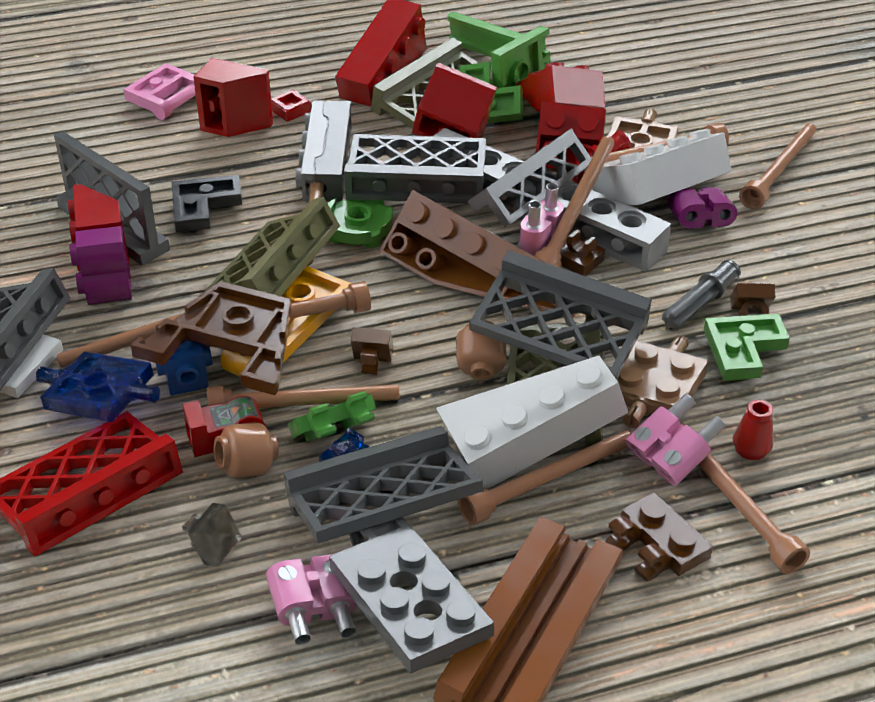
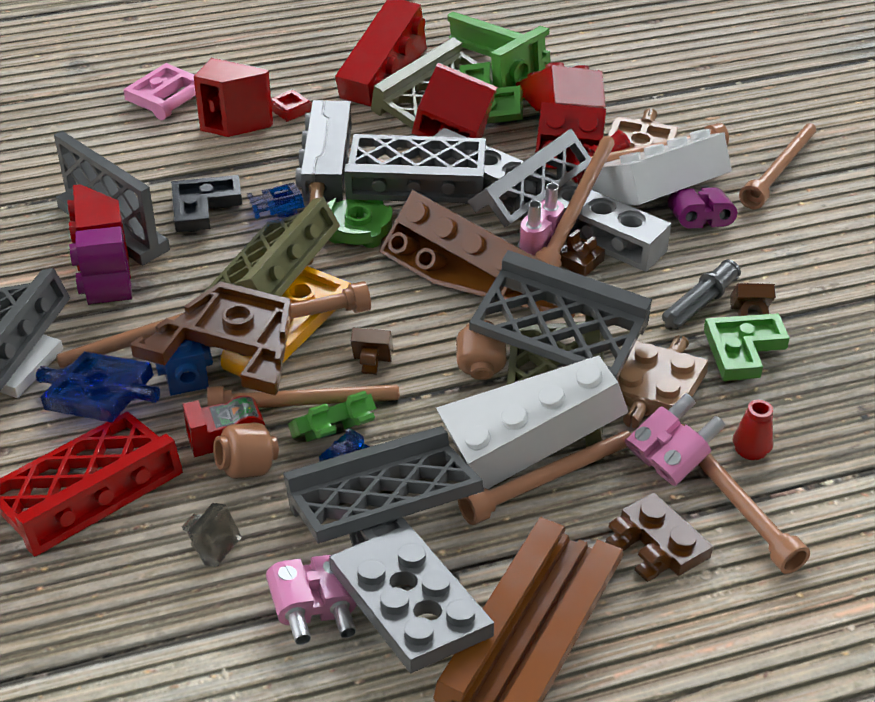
none -> clear blue plate [247,182,305,219]

